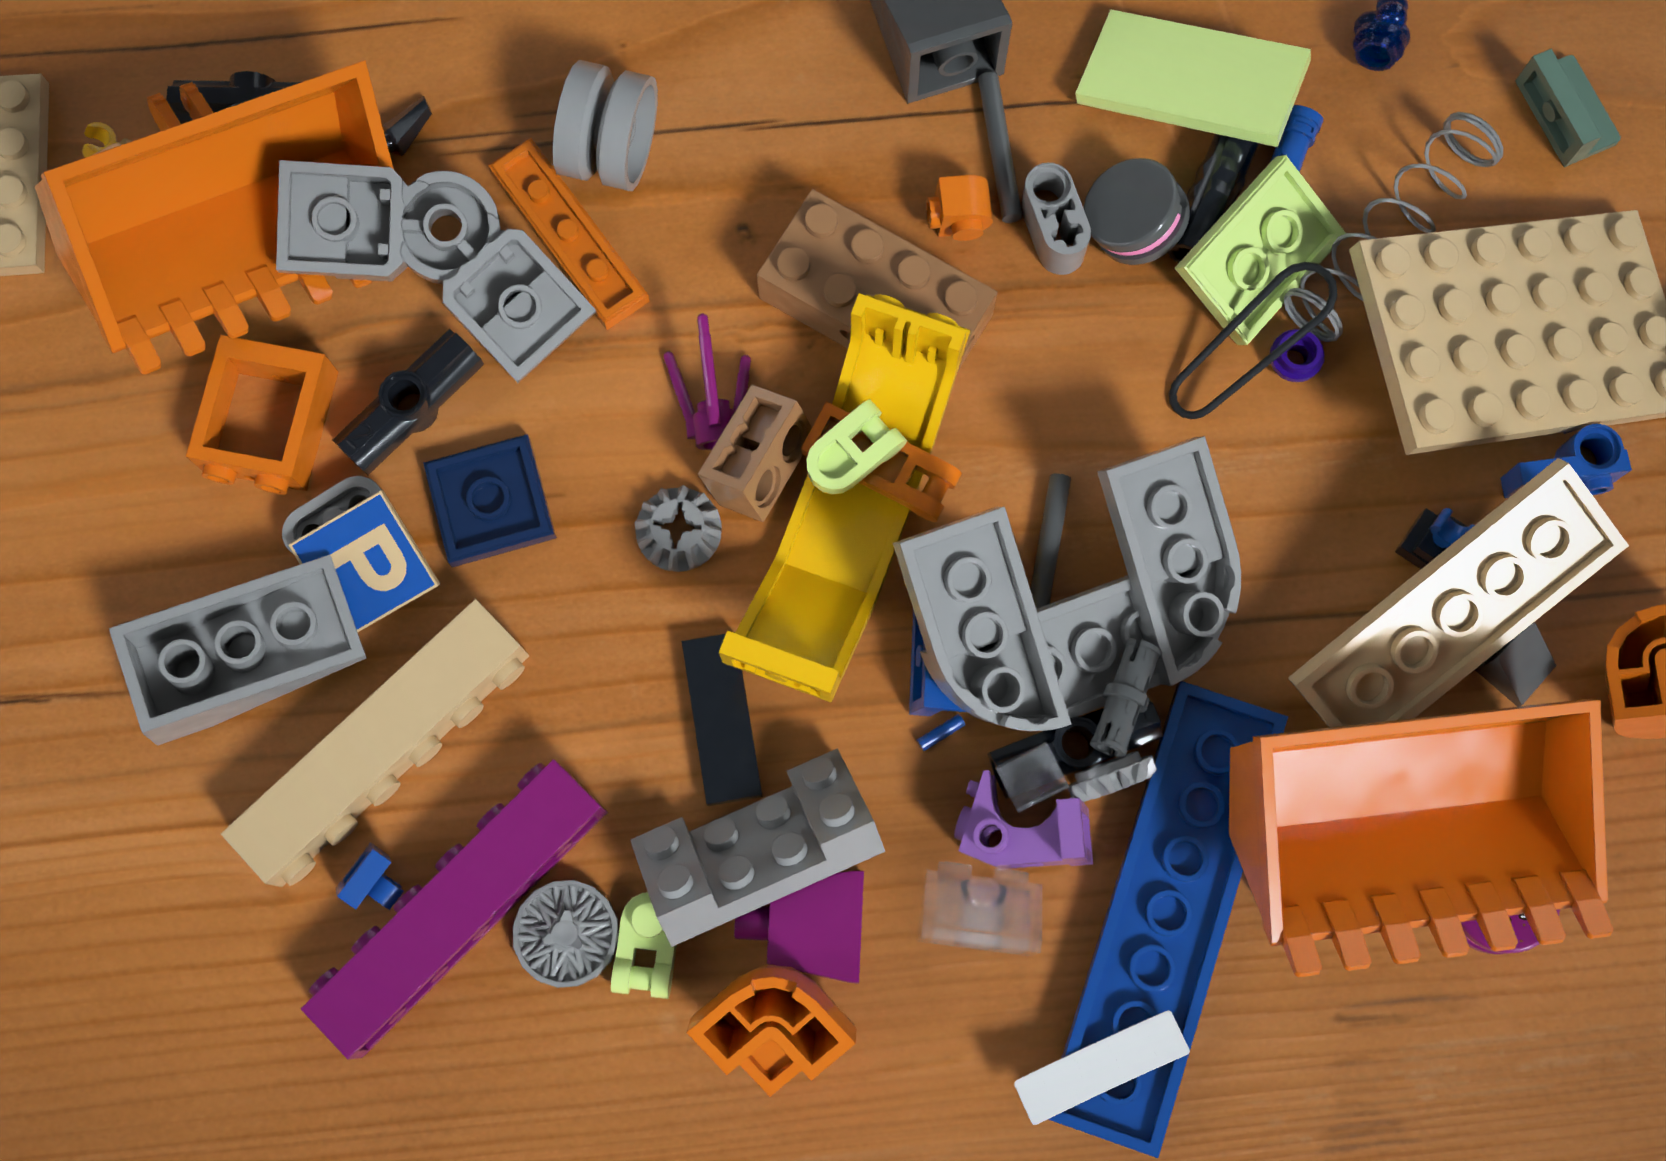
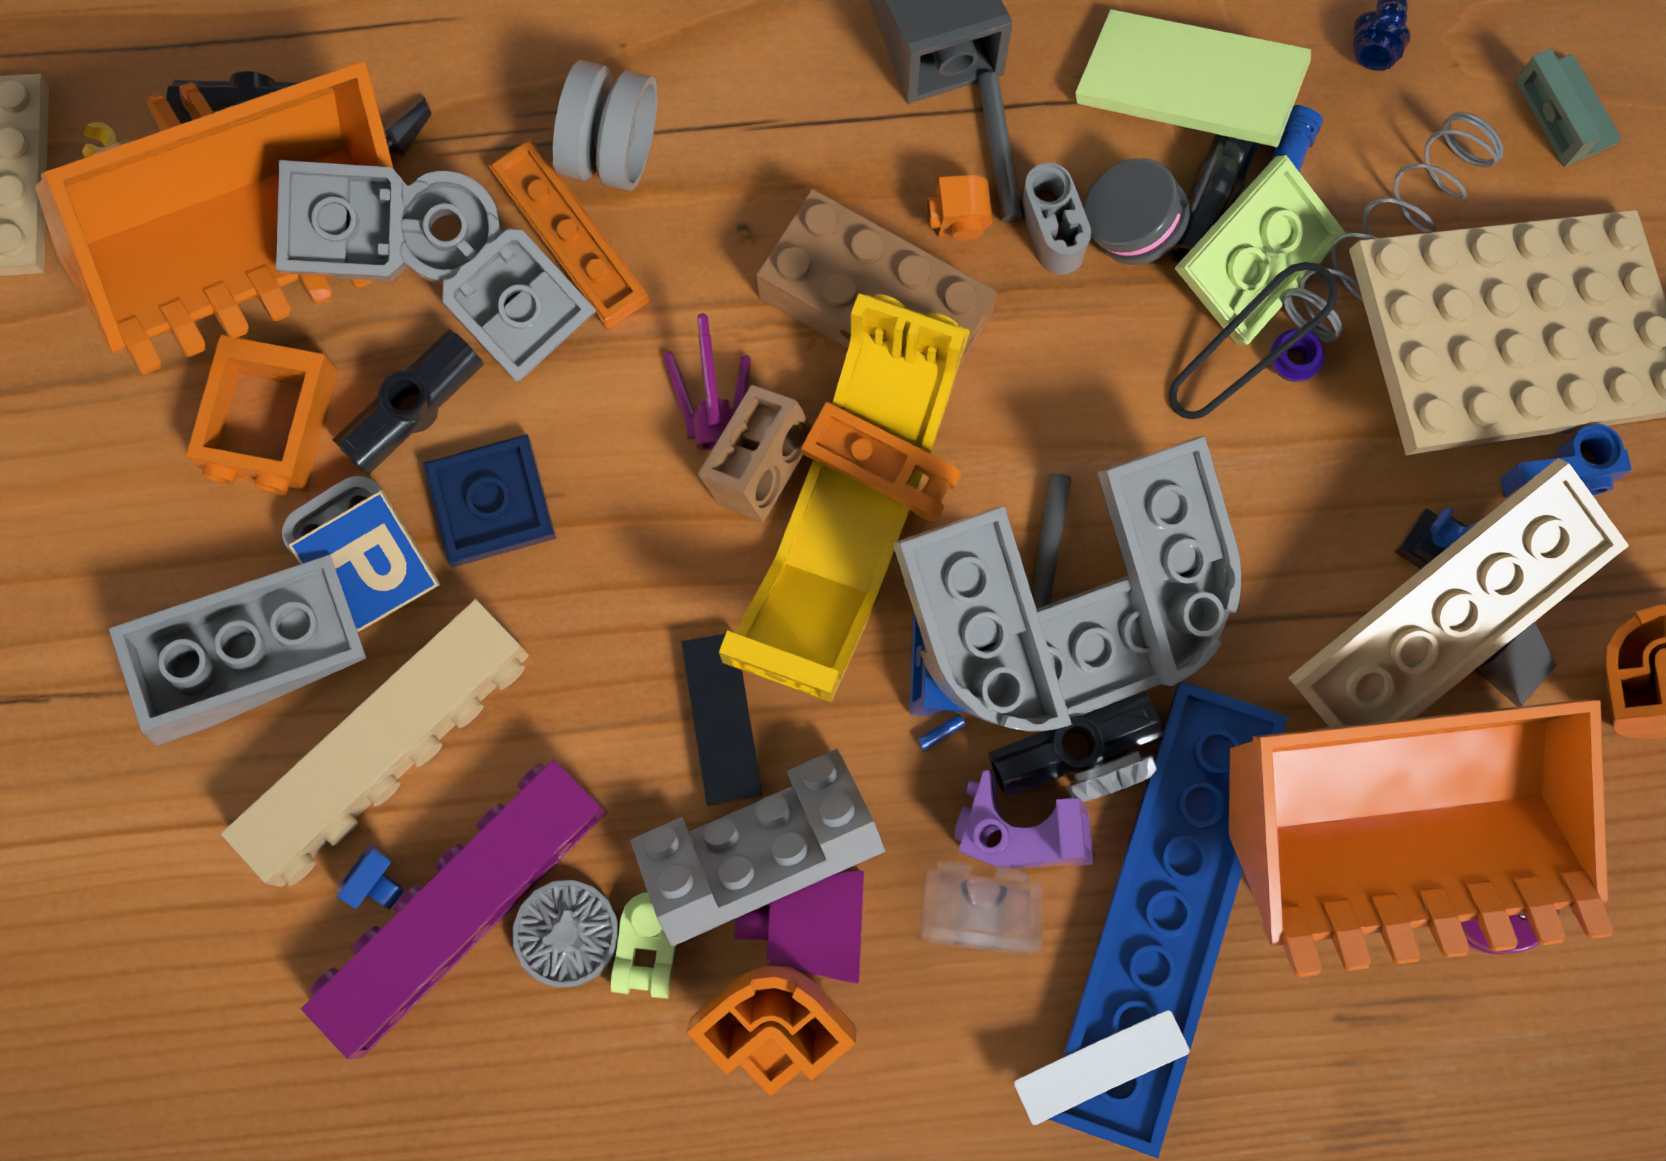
light grey gear [635,485,722,572] -> none
yellowish green plate [806,399,907,494] -> none
clear piece [995,742,1069,813] -> none
dark grey pin [1090,638,1162,757] -> none

